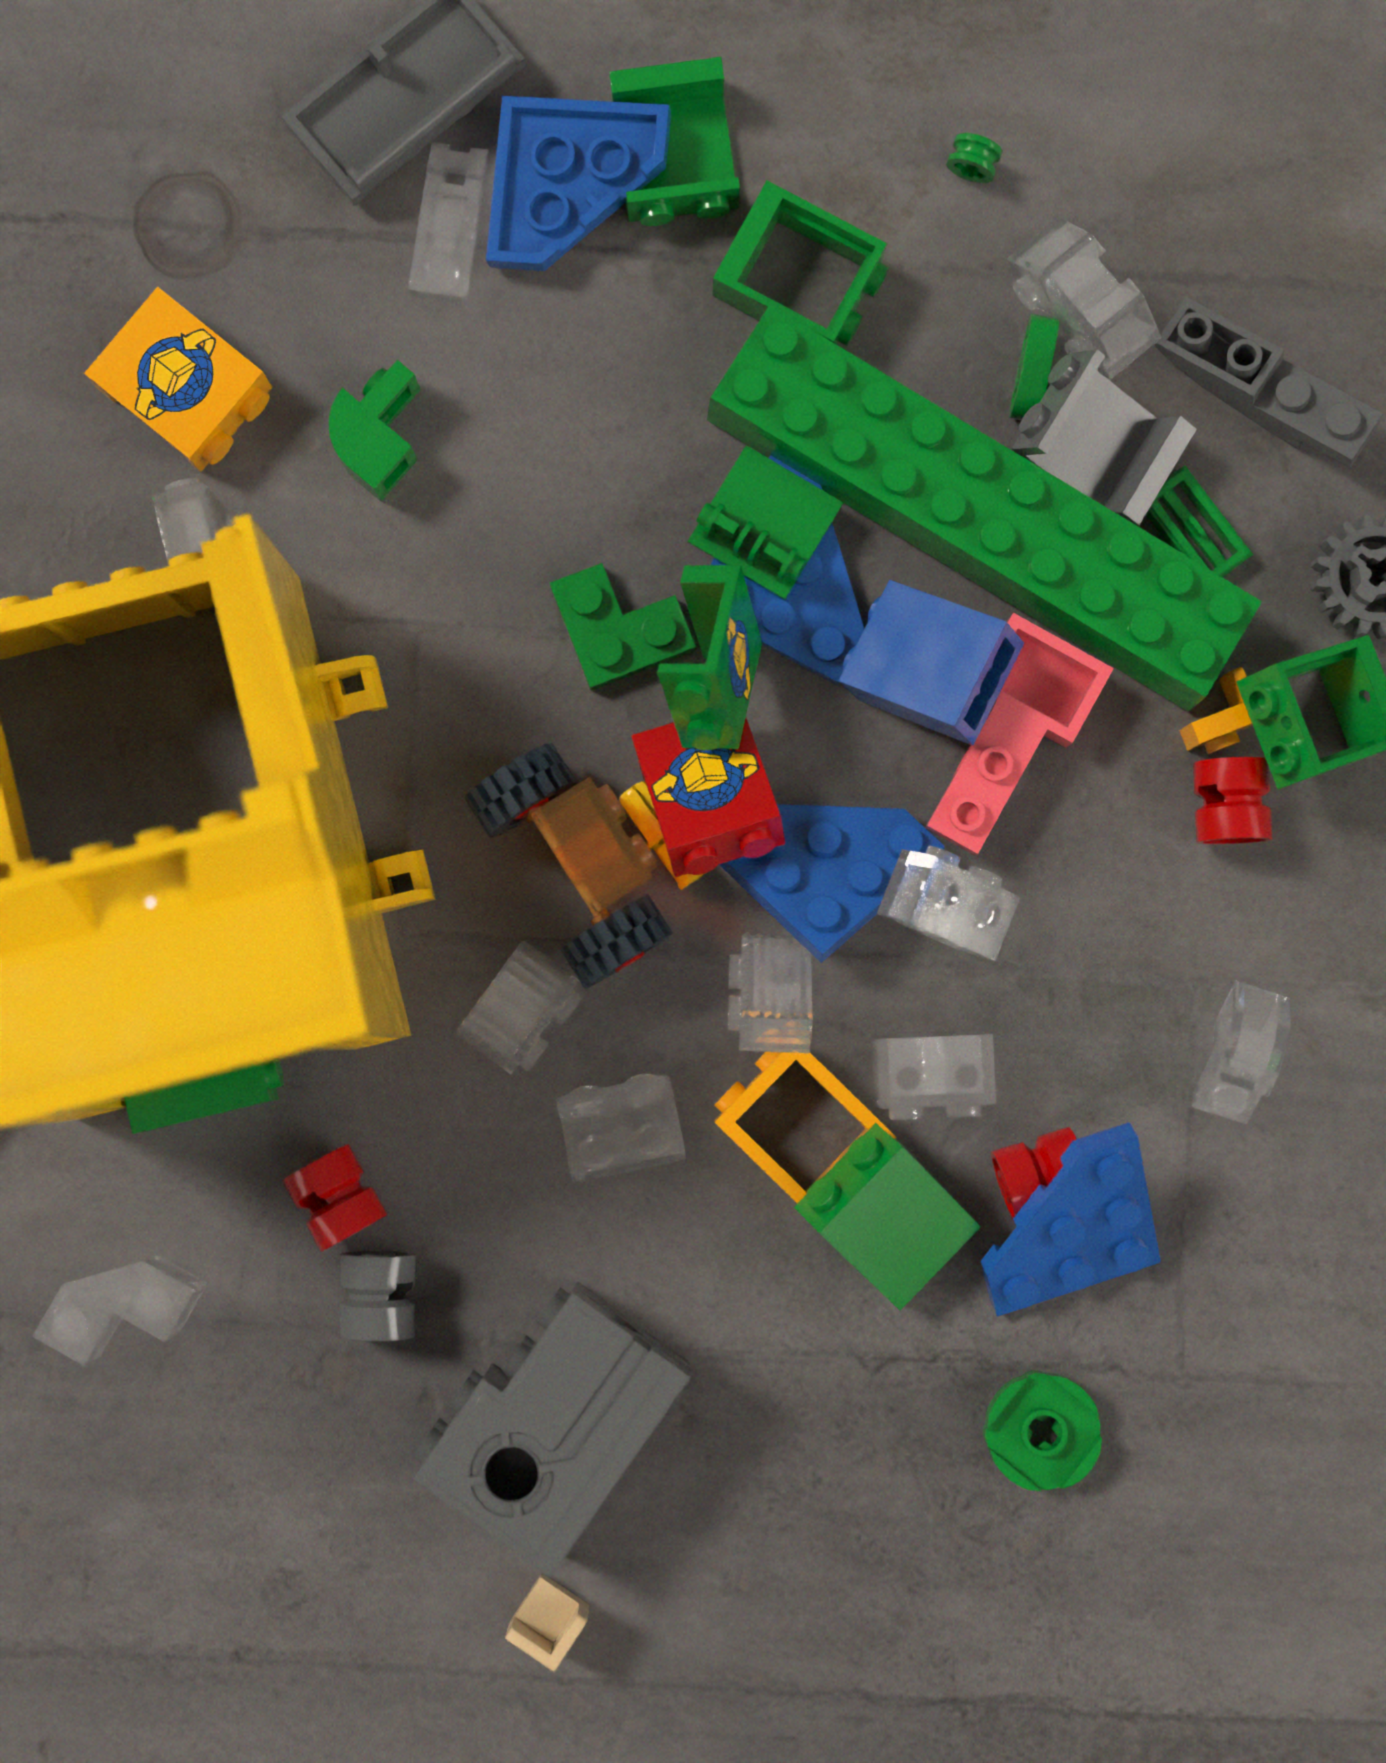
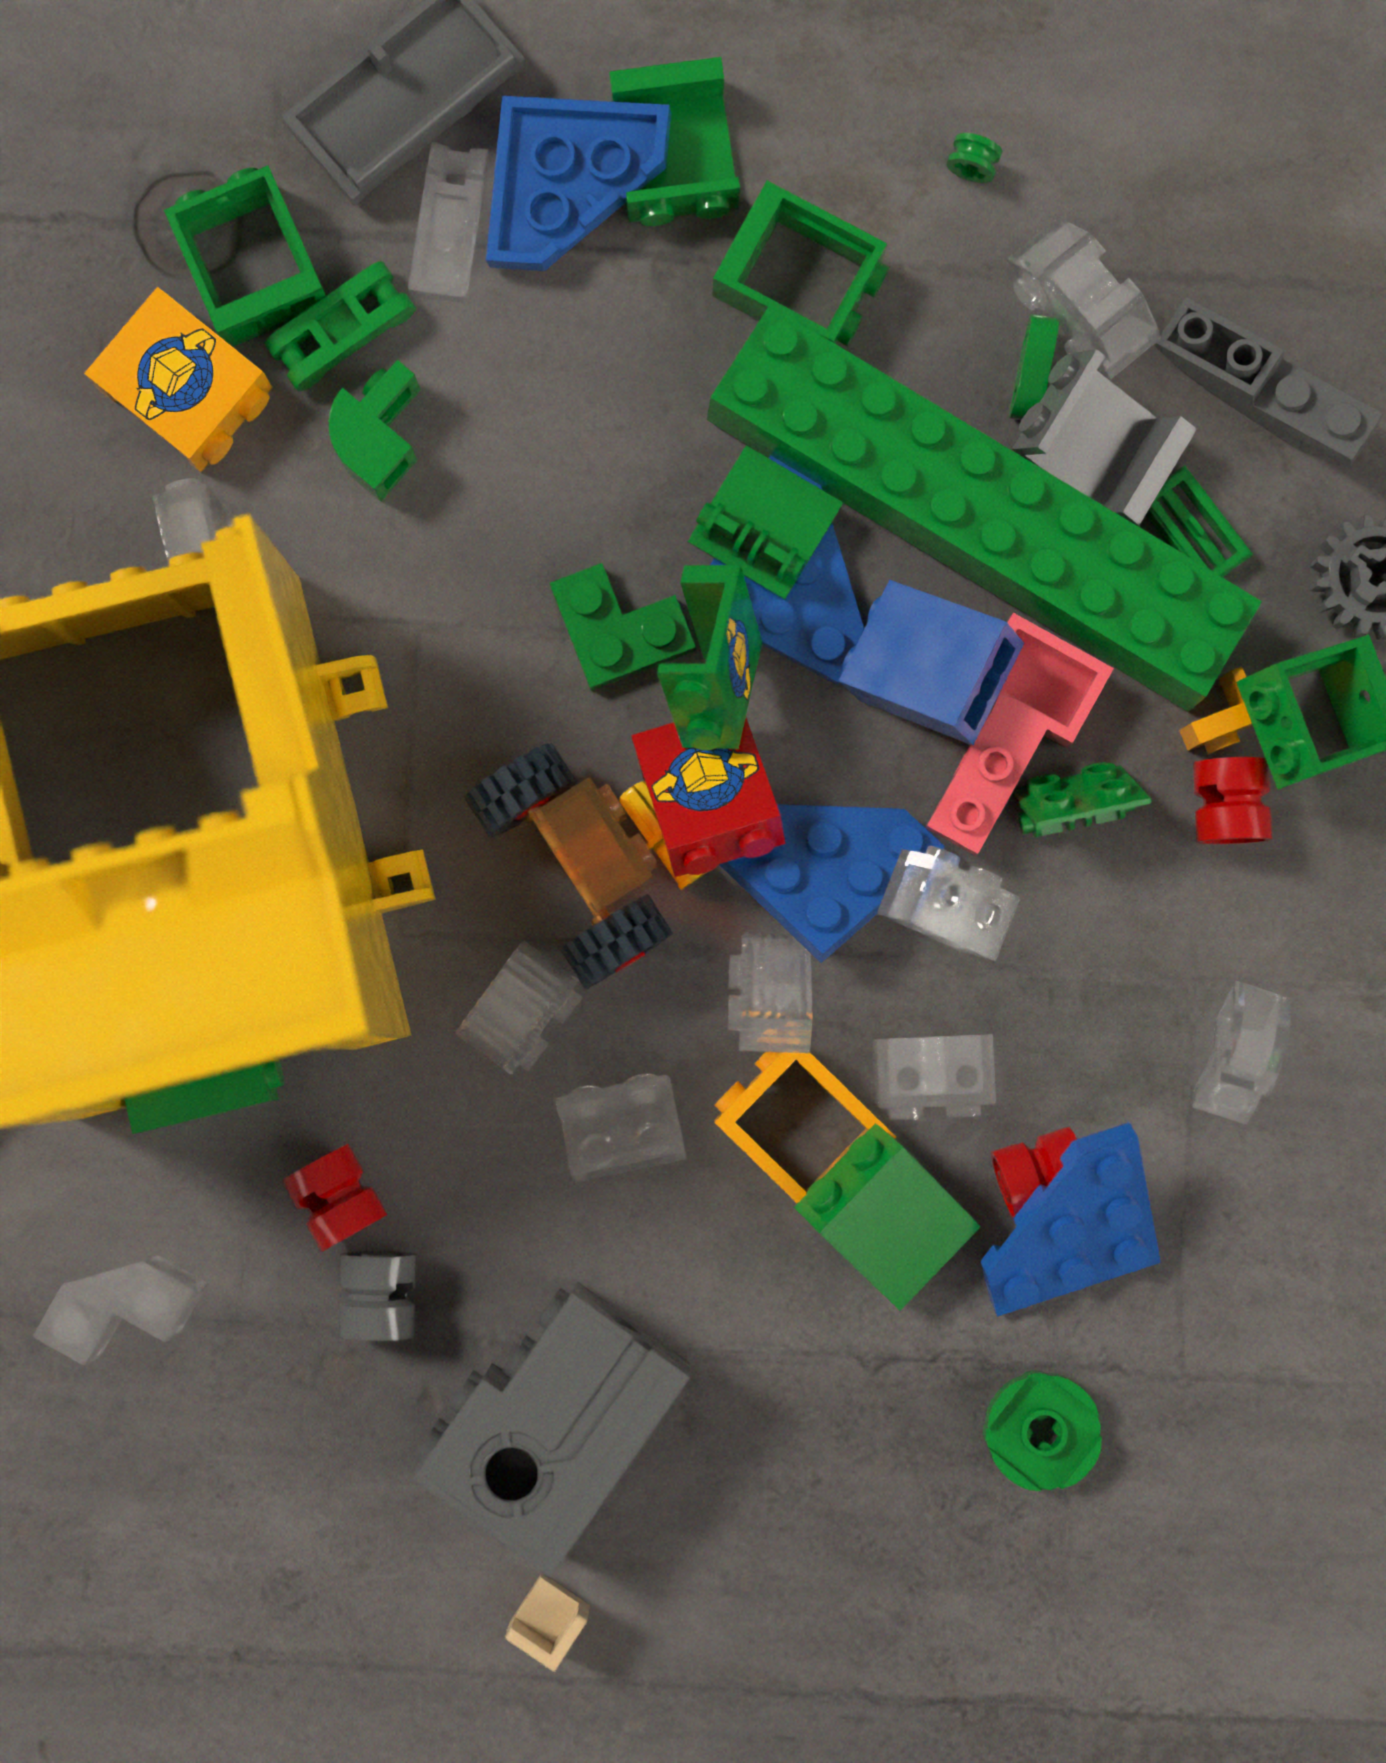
none -> green window [164,165,326,347]
none -> green plate [264,261,416,392]
none -> green hinge [1012,762,1151,838]

